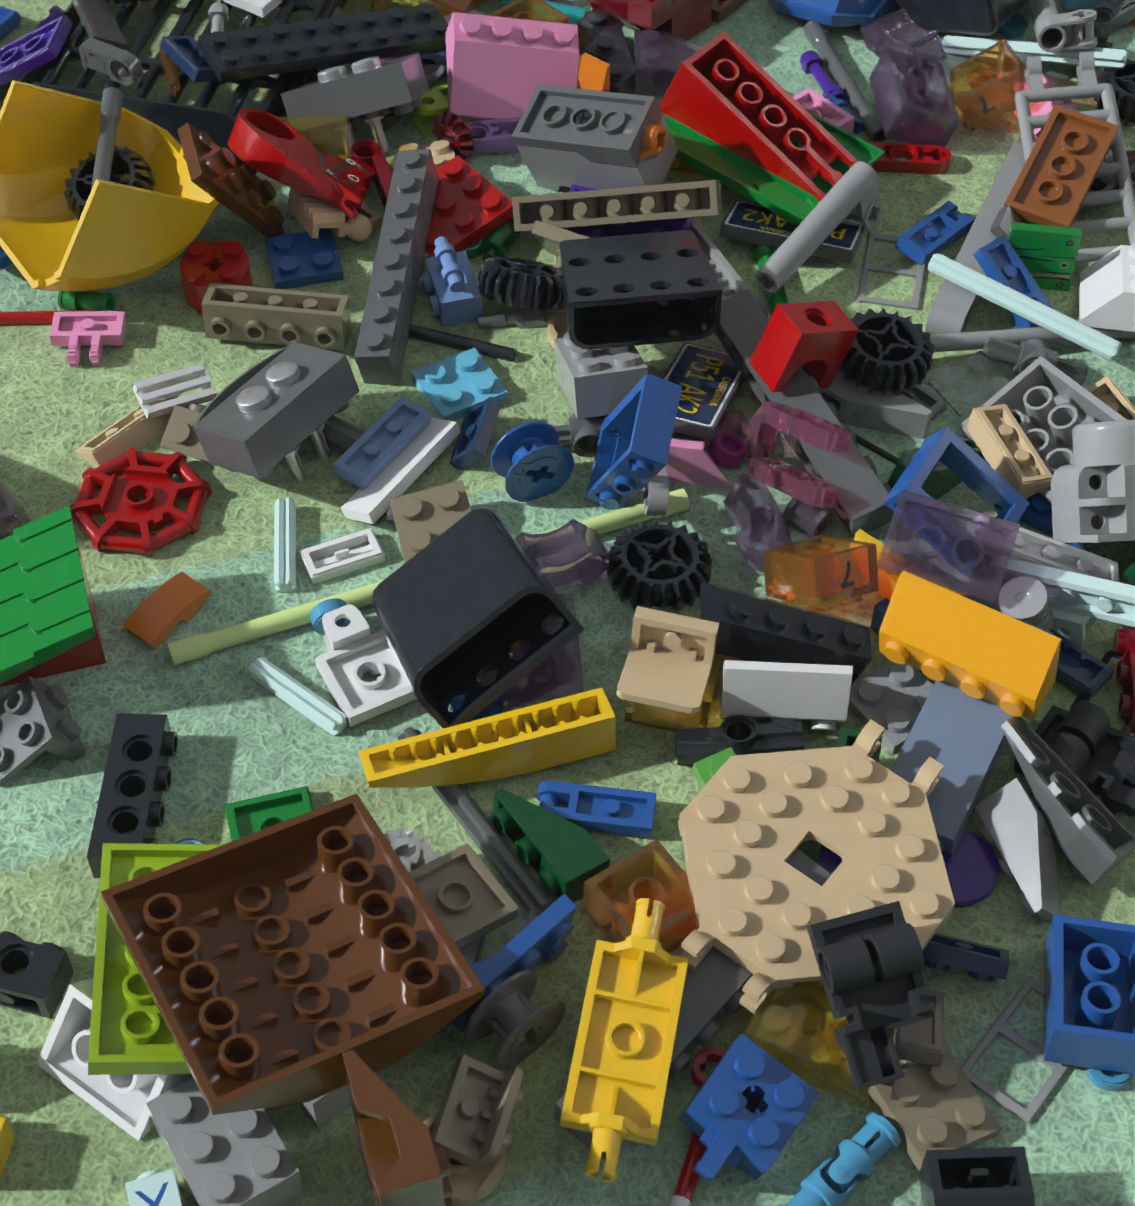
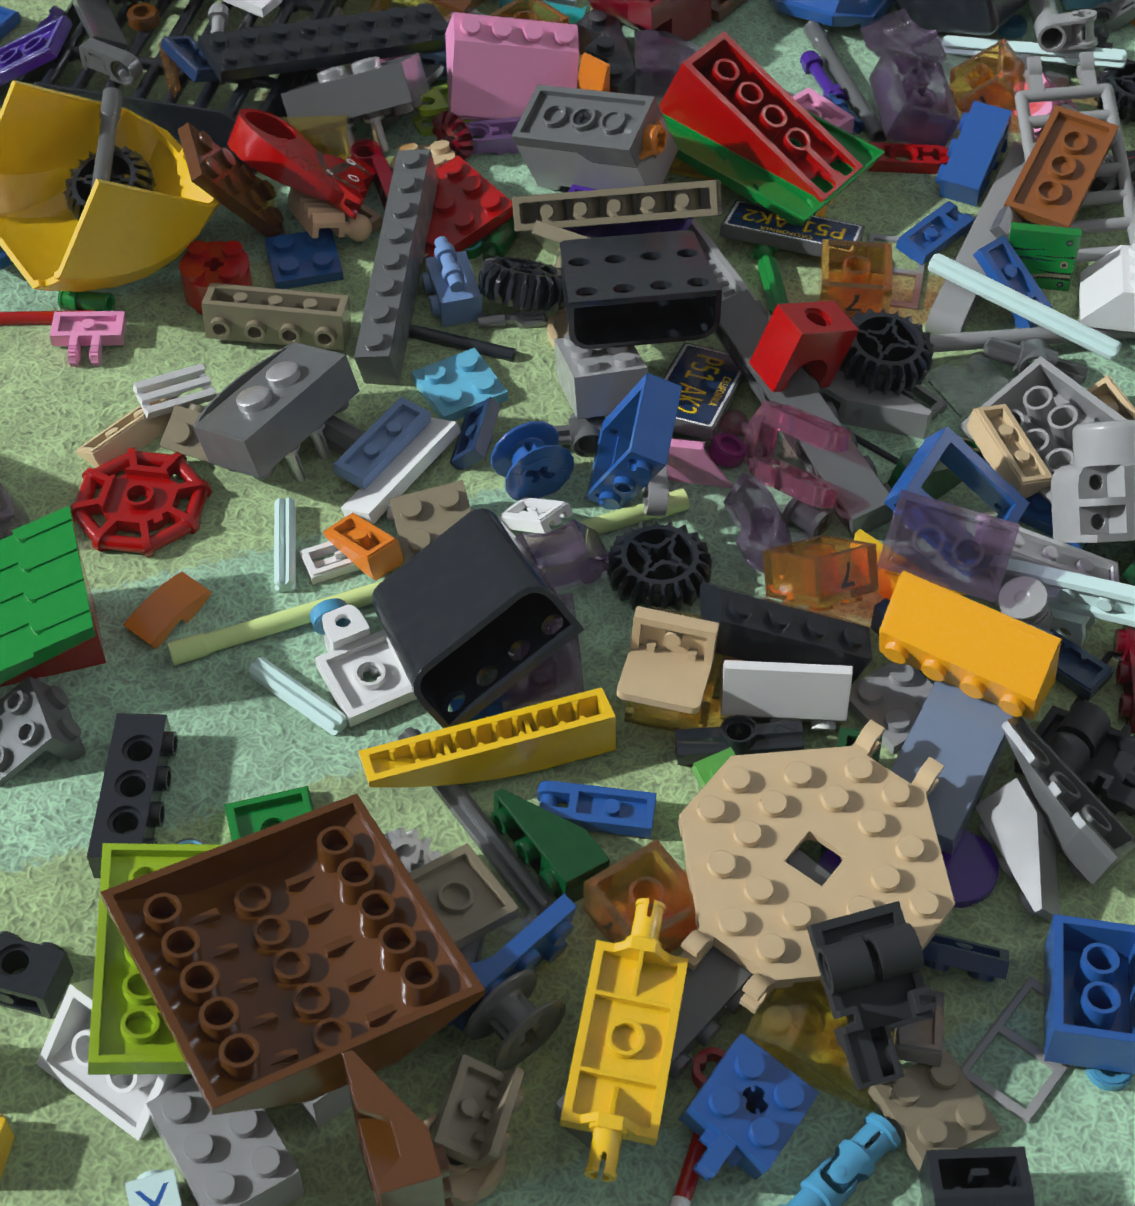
light grey axle [755,161,883,293] -> none
none -> reddish brown tile [127,3,160,31]
none -> orange slope [323,513,404,580]
none -> white tile [498,497,573,534]
none -> clear orange brick [818,239,892,319]
none -> blue wedge [936,101,1012,207]

